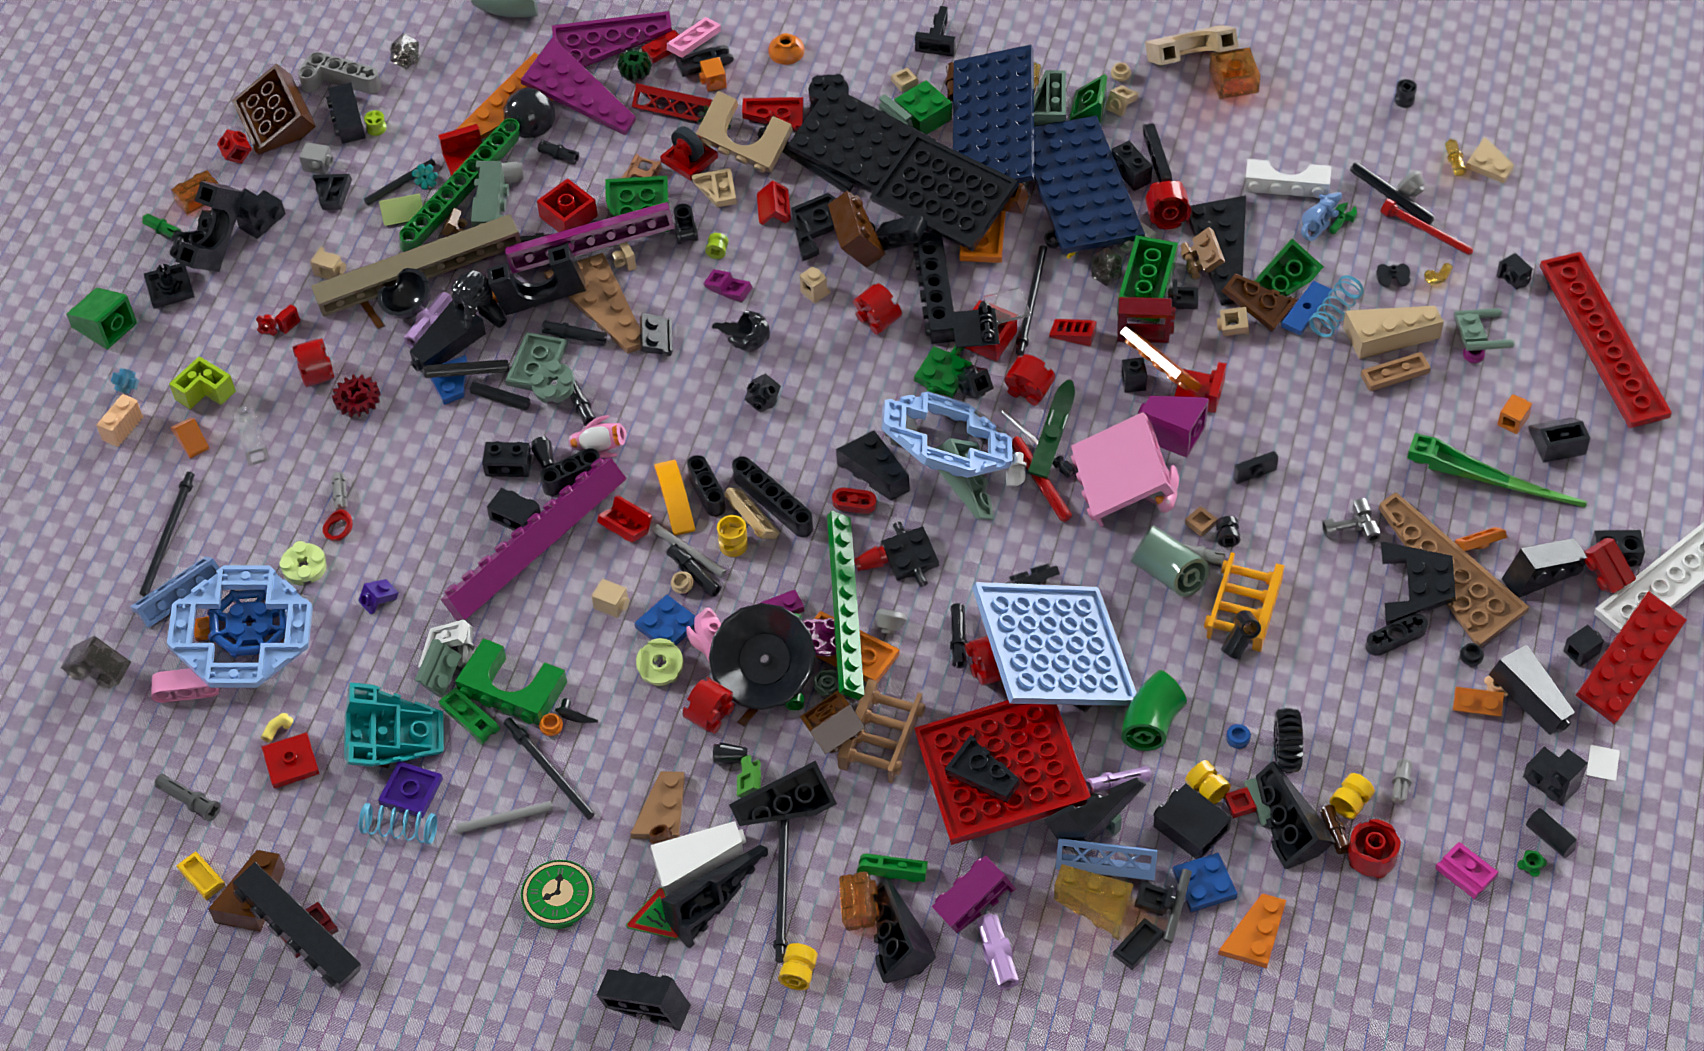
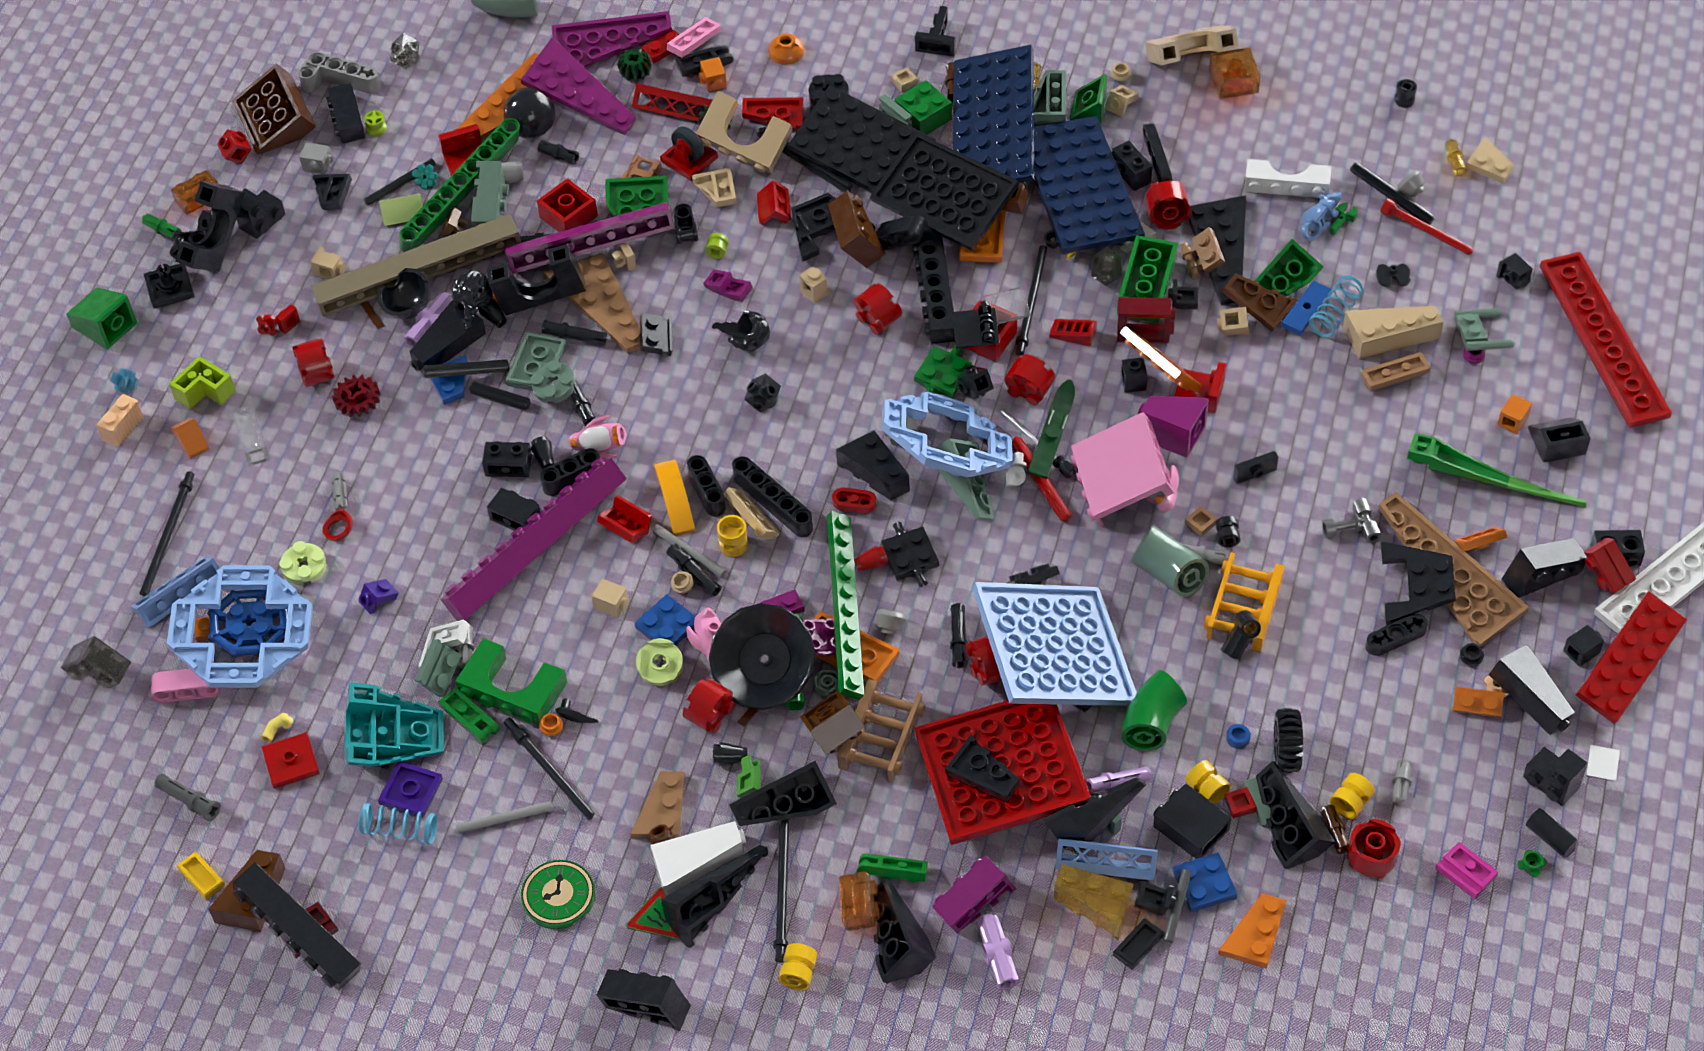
clear yellow arm [1424,263,1453,285] -> none

